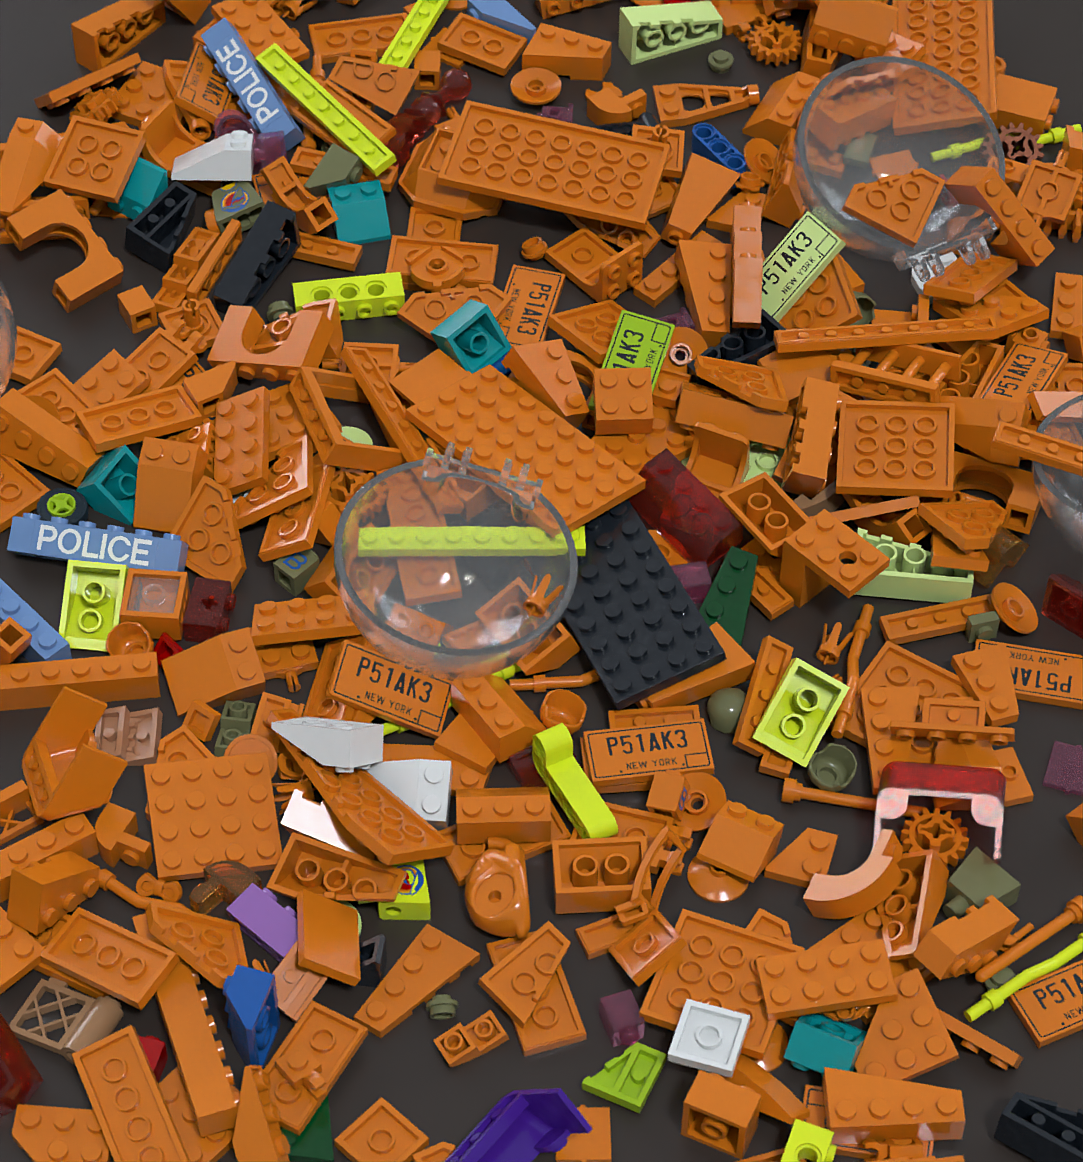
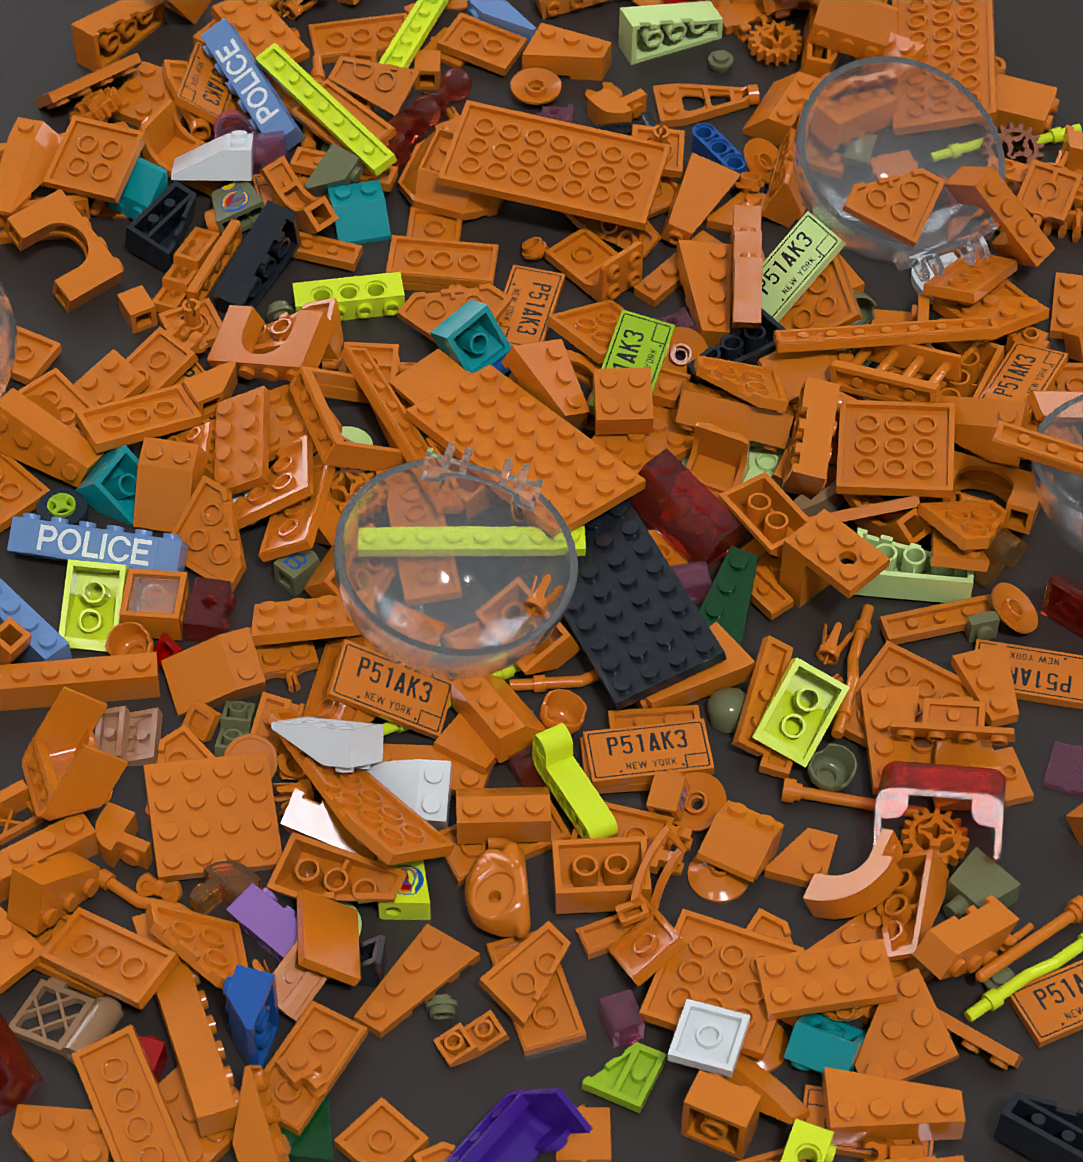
orange plate [410,246,465,293] -> none

